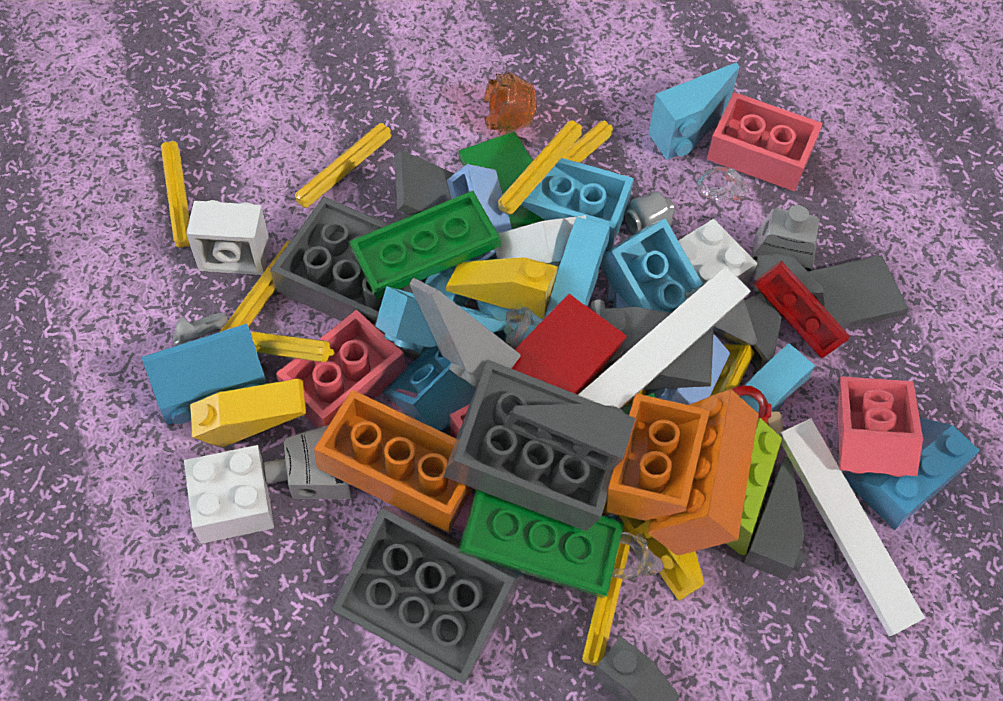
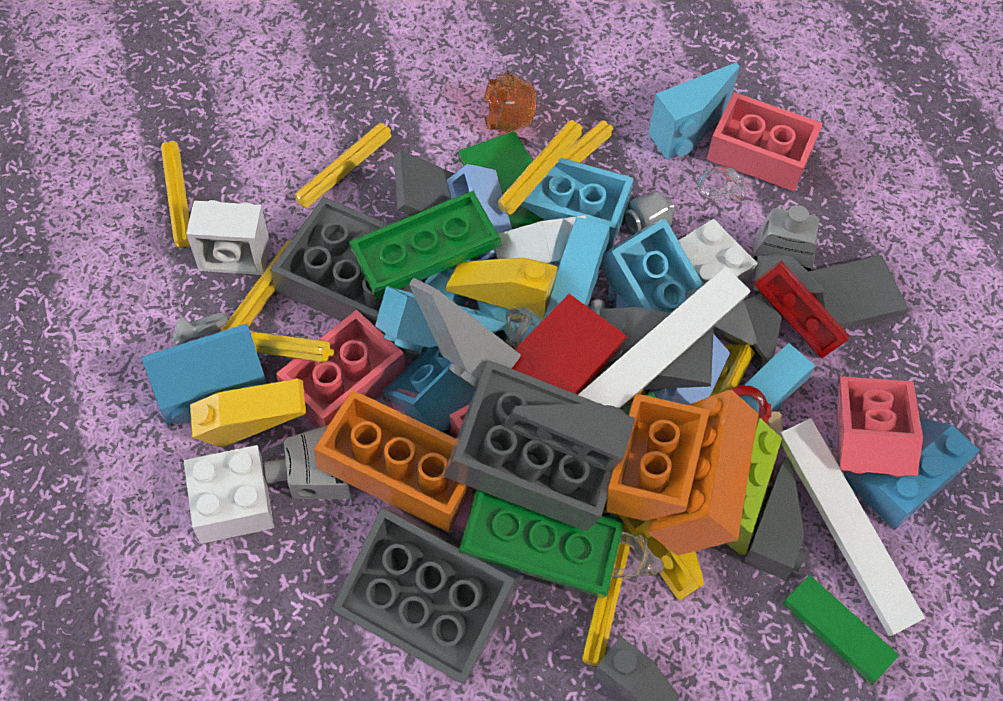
none -> green tile [783,575,899,685]

